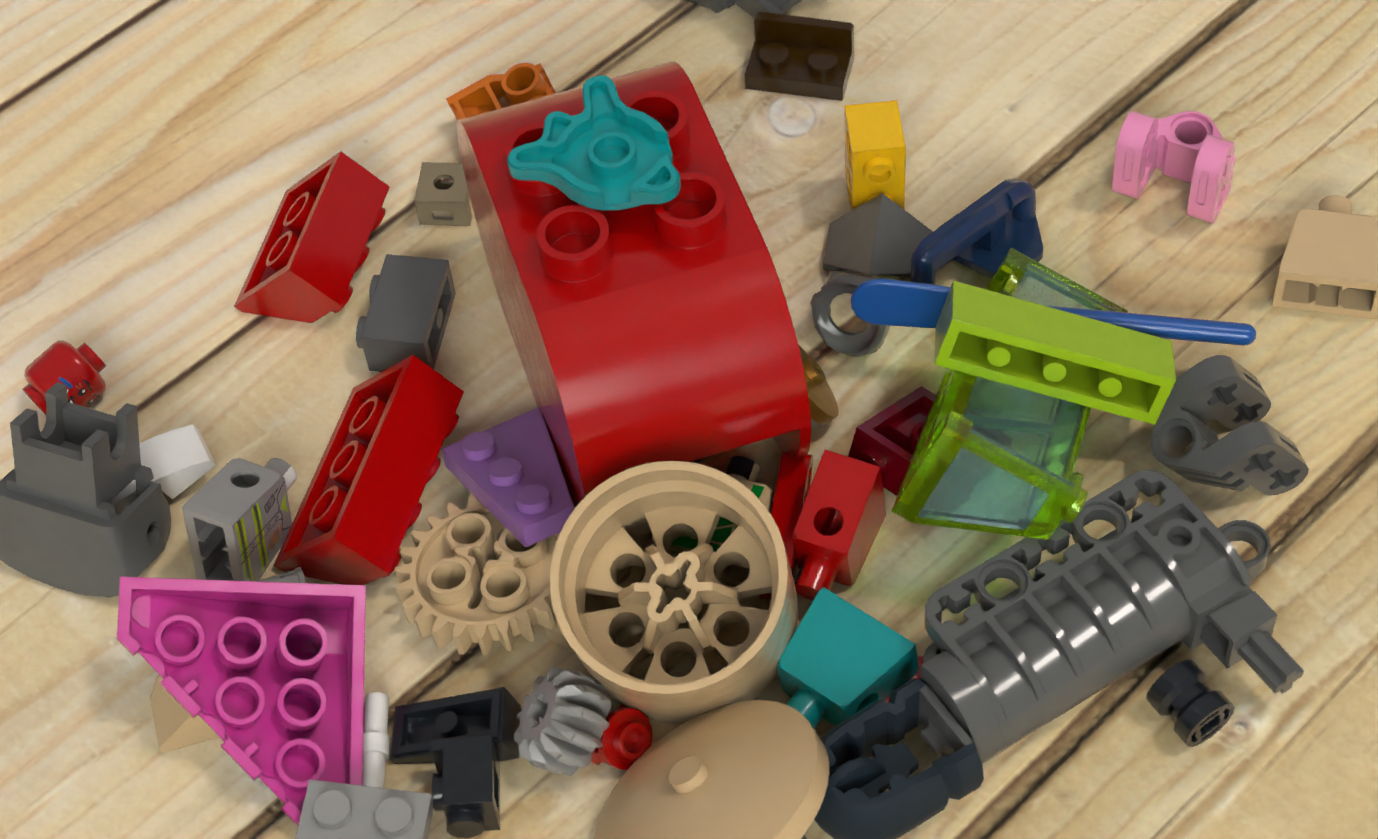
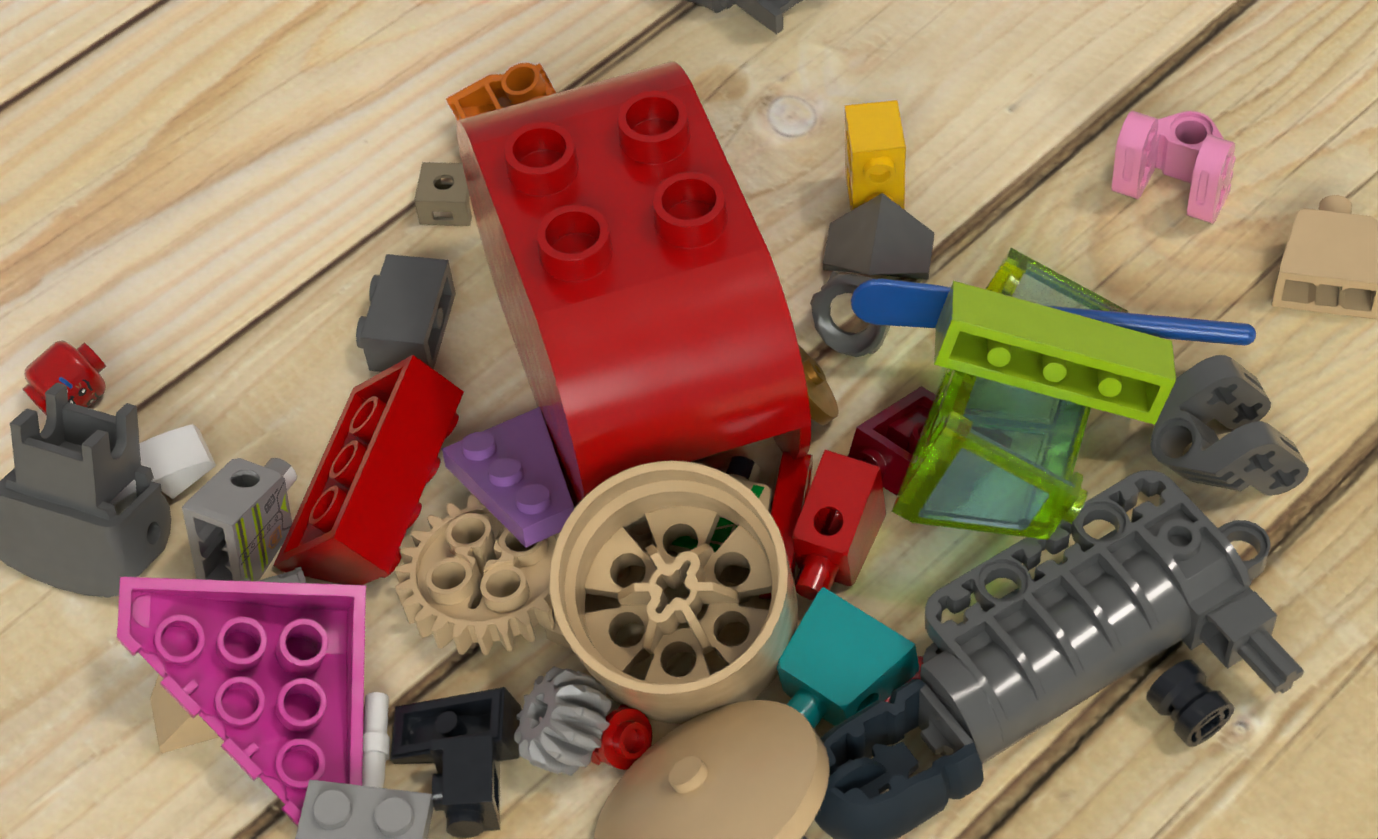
red slope [234,151,390,323] -> none
teal tile [507,75,681,211] -> none
dark brown bracket [745,12,854,101] -> none
dark blue piece [911,179,1044,285] -> none

